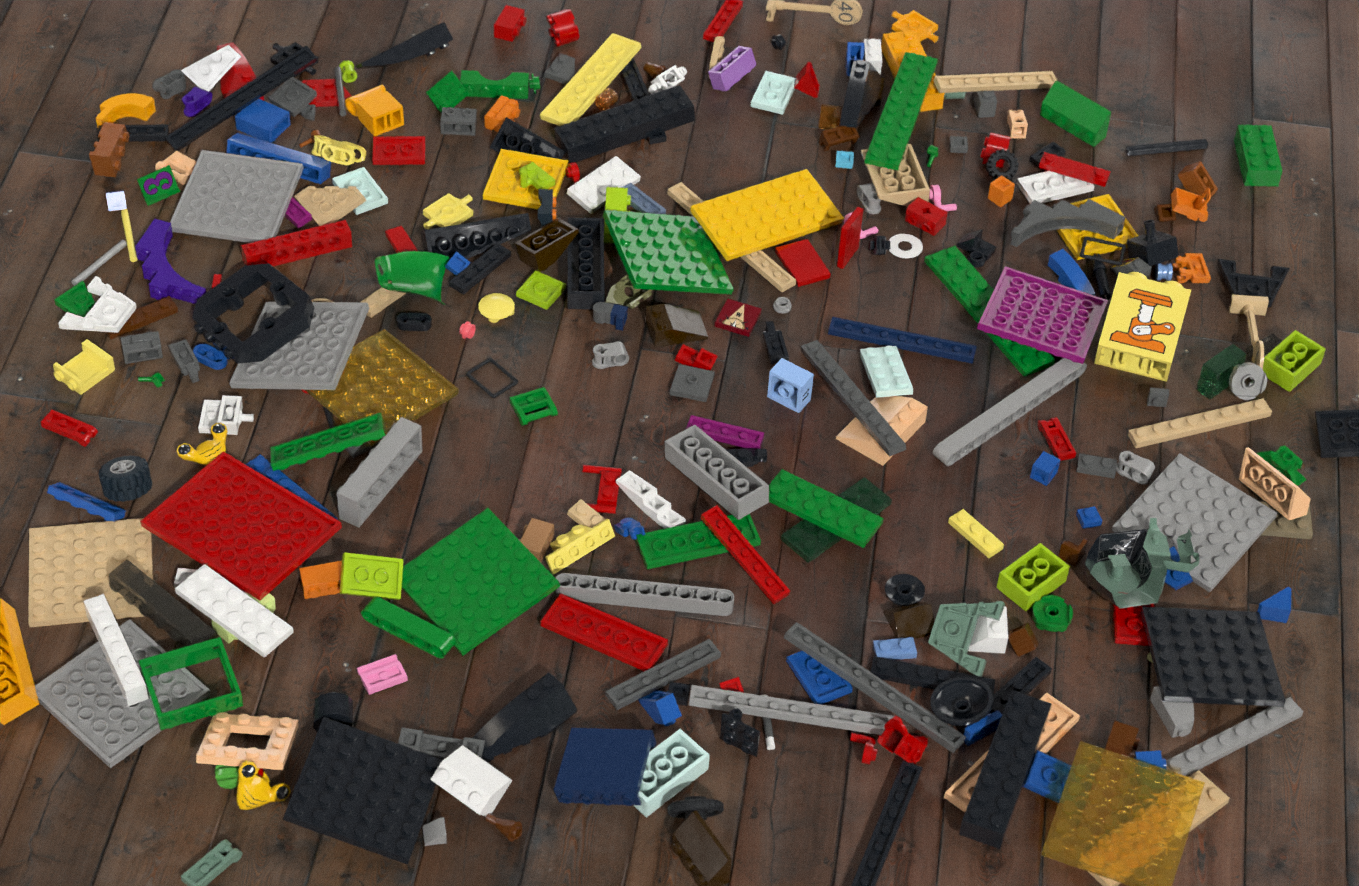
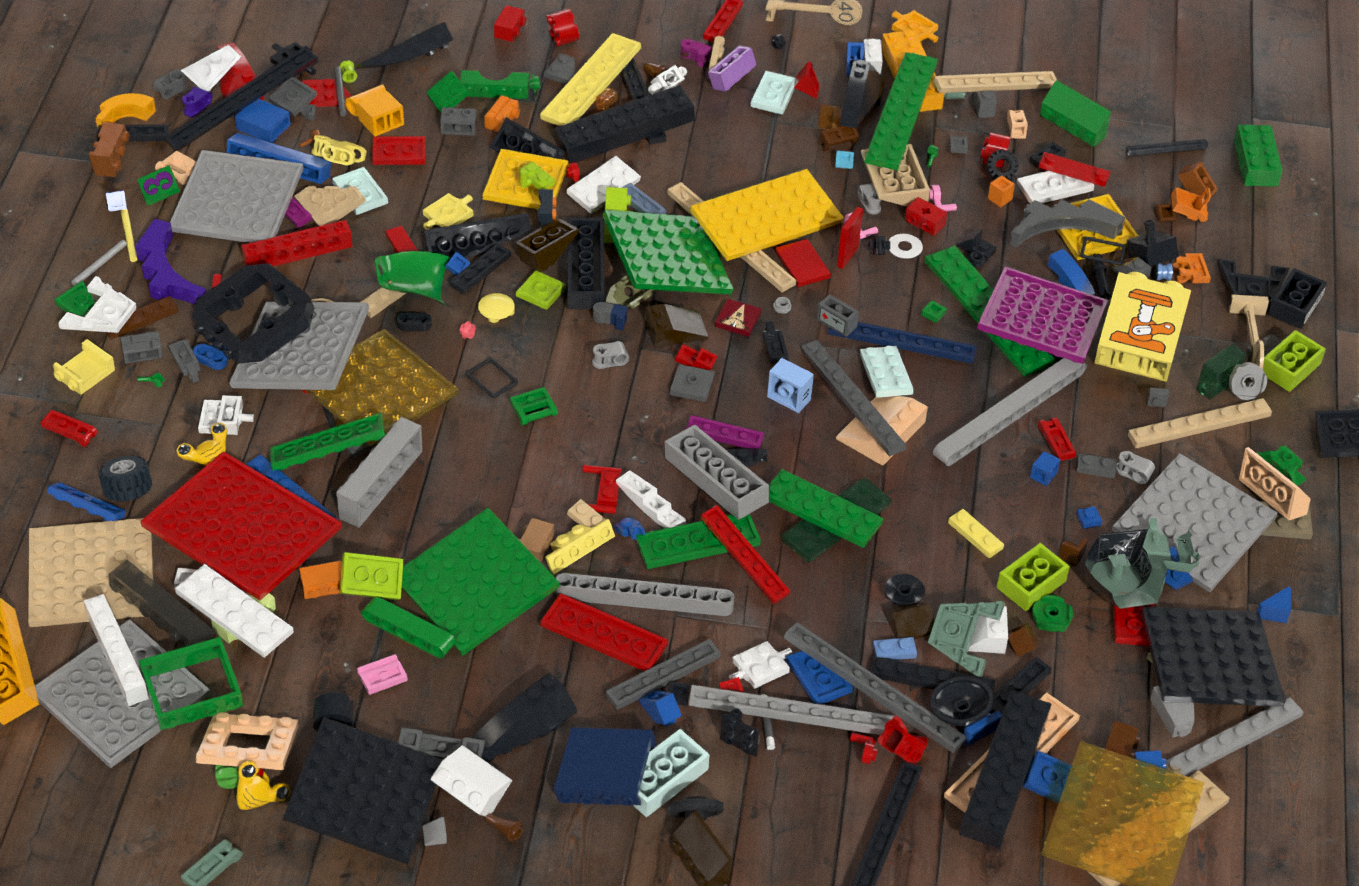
none -> magenta leg [680,39,711,68]
none -> white plate [729,641,793,689]
none -> dark grey brick [817,294,859,337]
none -> green plate [921,300,947,323]
none -> black brick [1268,268,1327,329]

